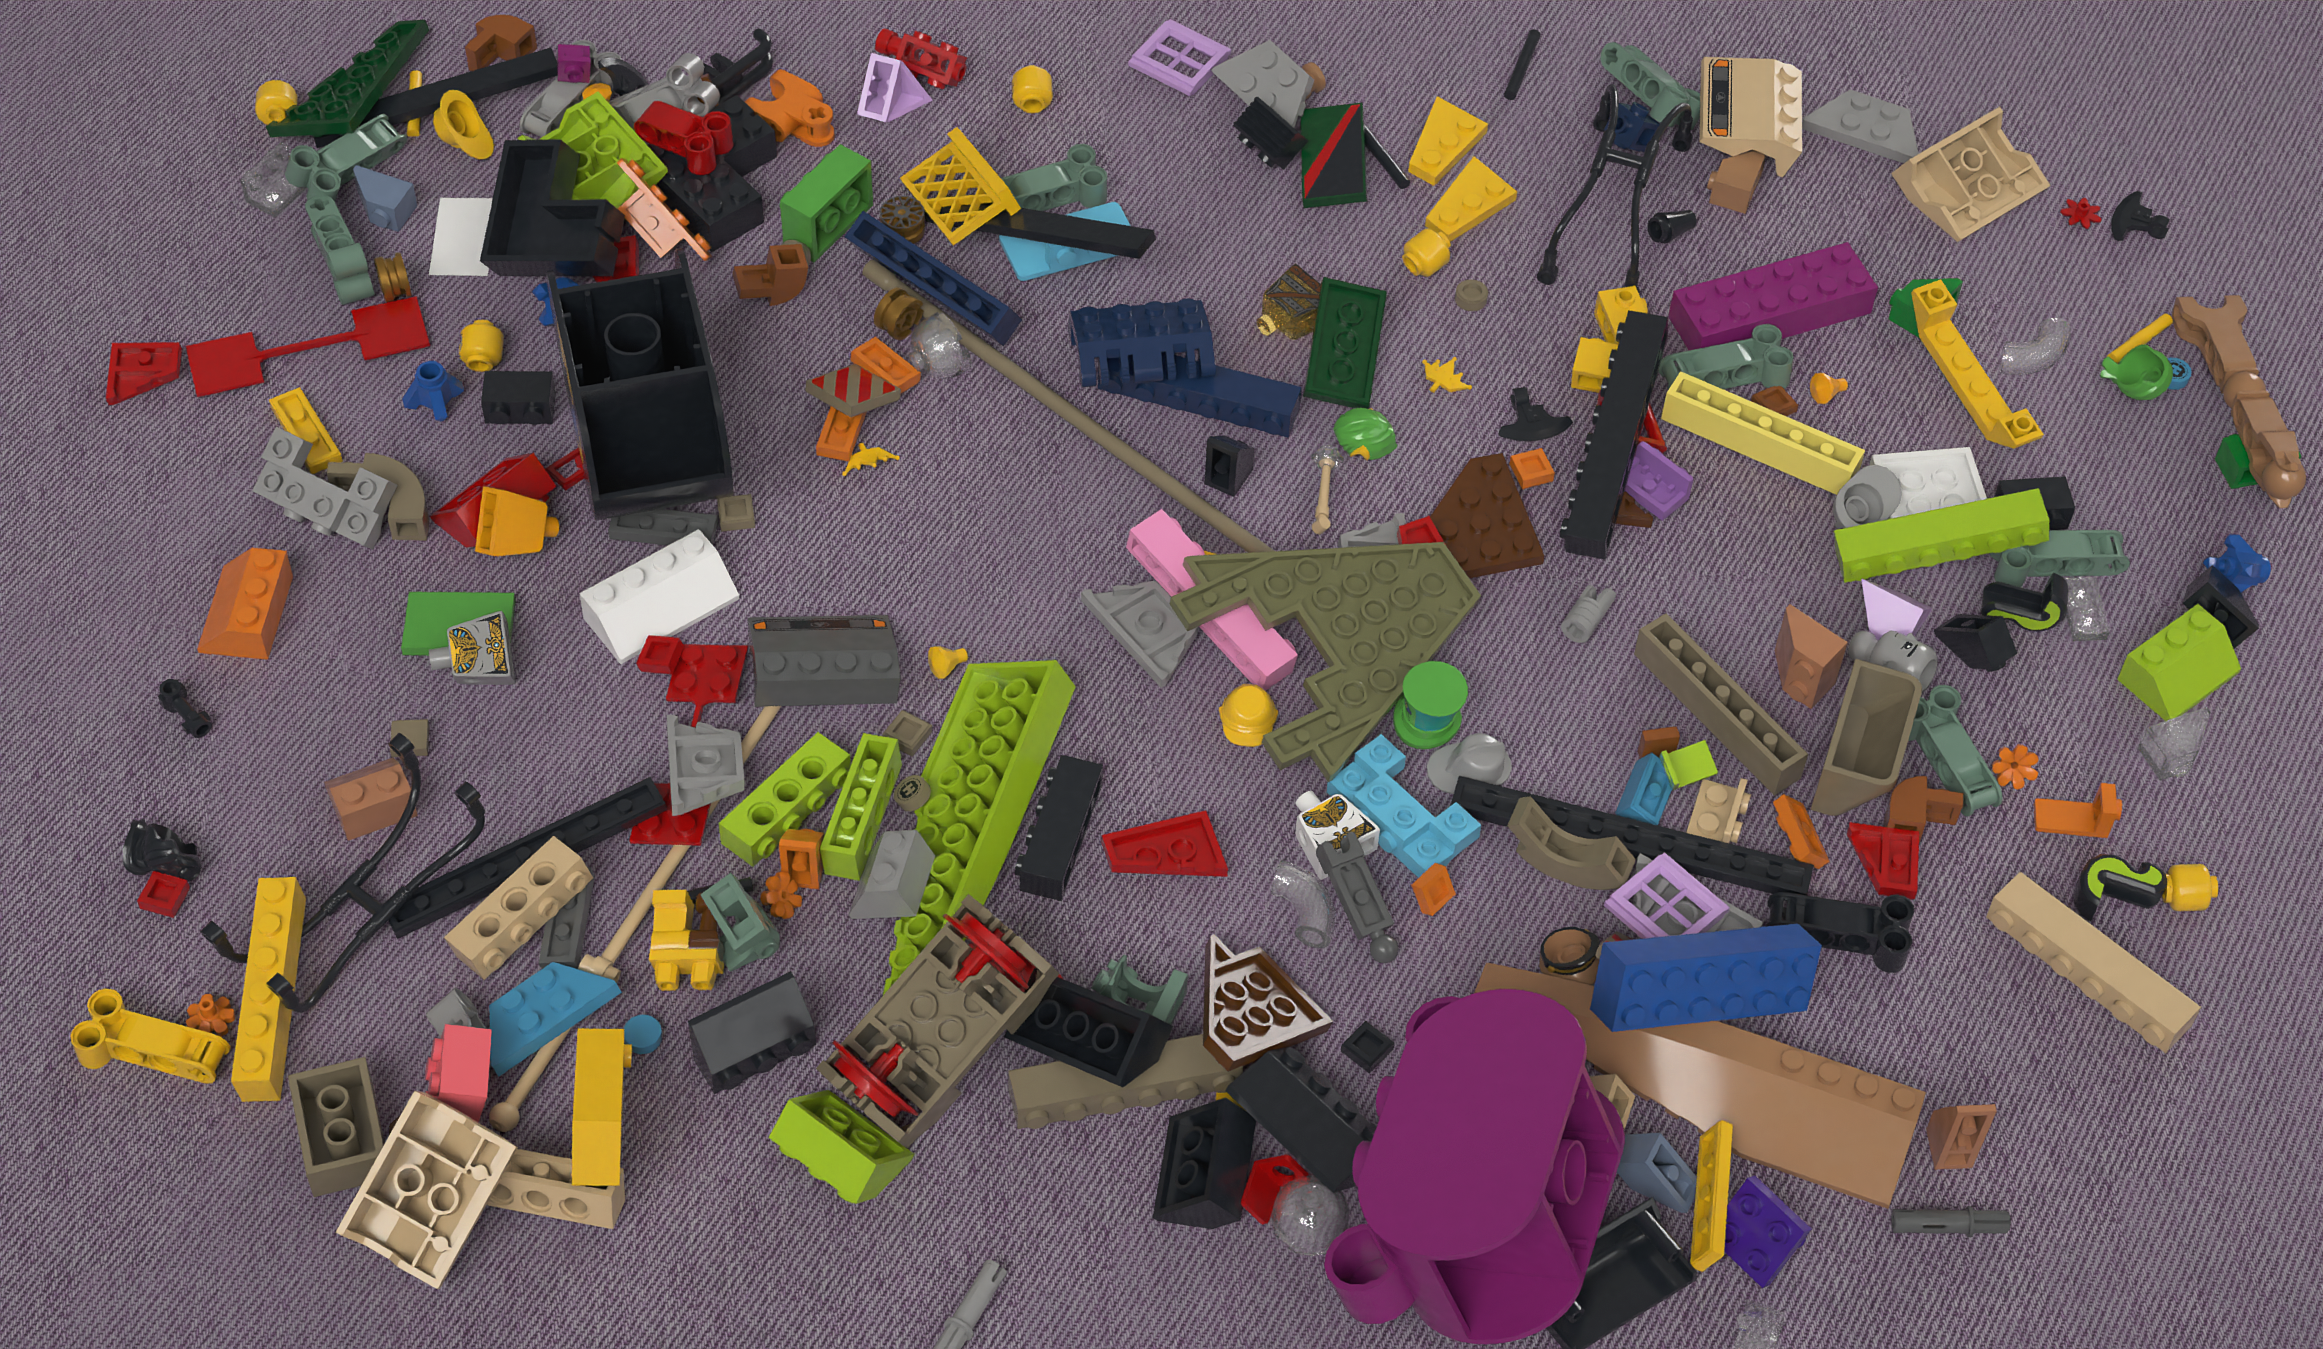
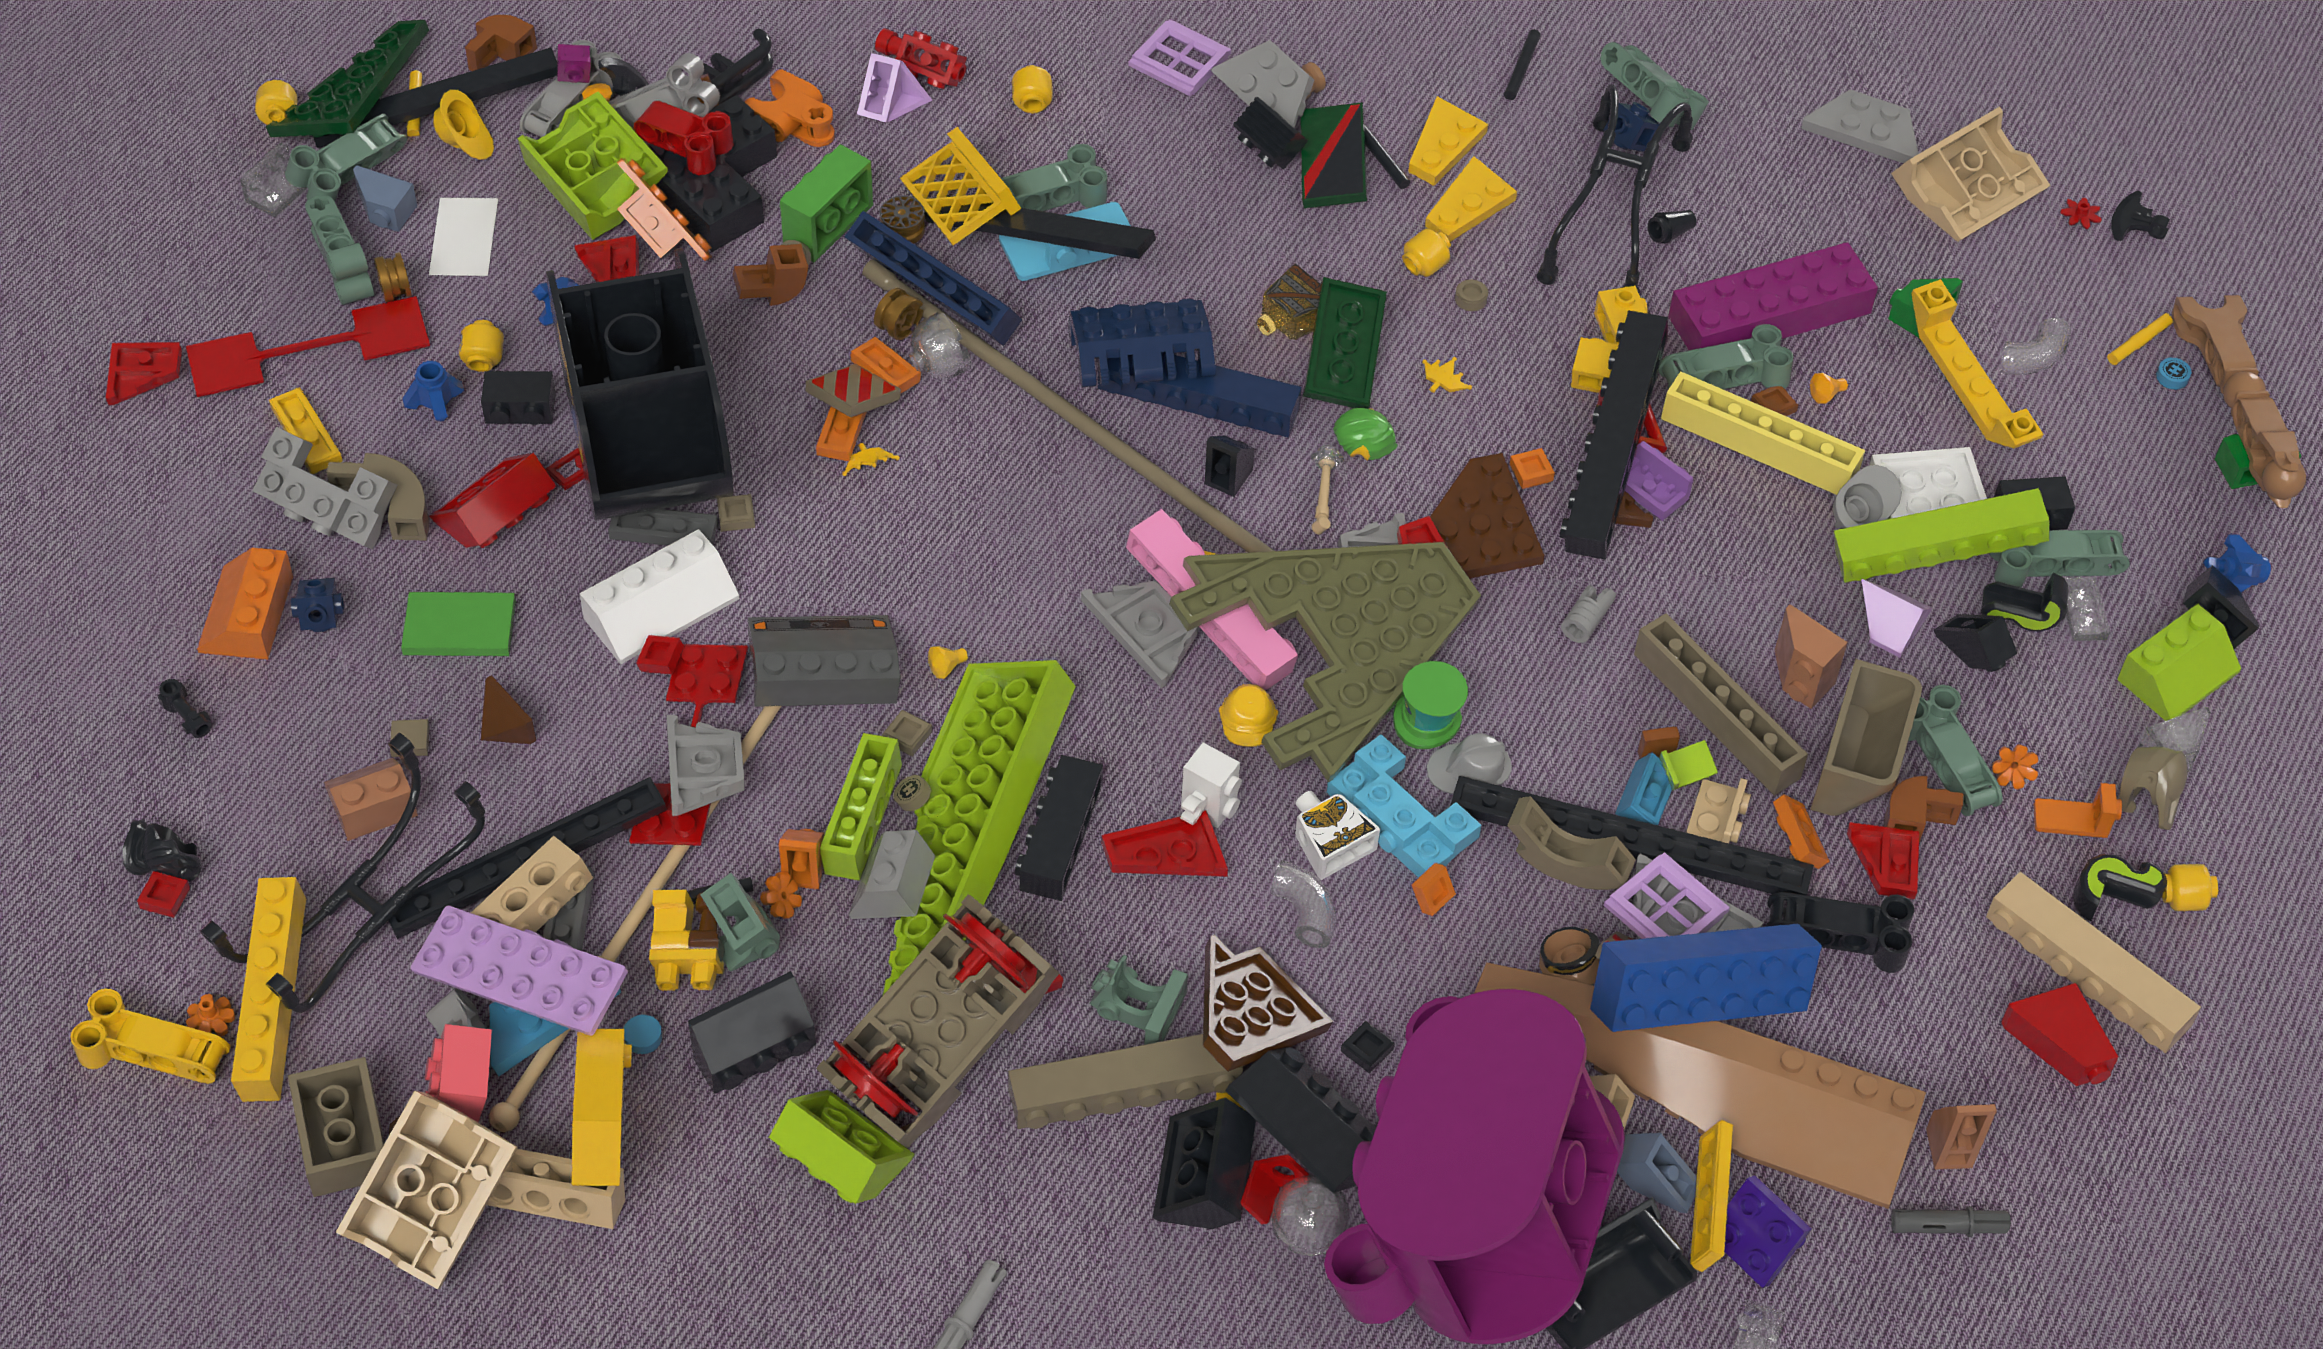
torso [429,611,516,685] -> none
light orange torso [475,486,559,556] -> none
black piece [480,139,625,276] -> none
lime brick [718,732,851,867] -> none
black slope [1004,968,1173,1088] -> none
dark grey plate [1316,832,1399,963] -> none
black piece [1498,387,1573,442] -> none
tan piece [1699,57,1802,178] -> none
medium nougat slope [1707,150,1766,214] -> none
light grey piece [1848,631,1938,694] -> none
bright green hat [2100,344,2173,401] -> none
none -> dark blue brick [291,578,344,632]
none -> lavender bracket [411,905,628,1036]
none -> reddish brown slope [480,675,537,745]
none -> white brick [1180,742,1242,828]
none -> red slope [2001,983,2119,1086]
none -> dark tan helmet [2119,747,2188,830]

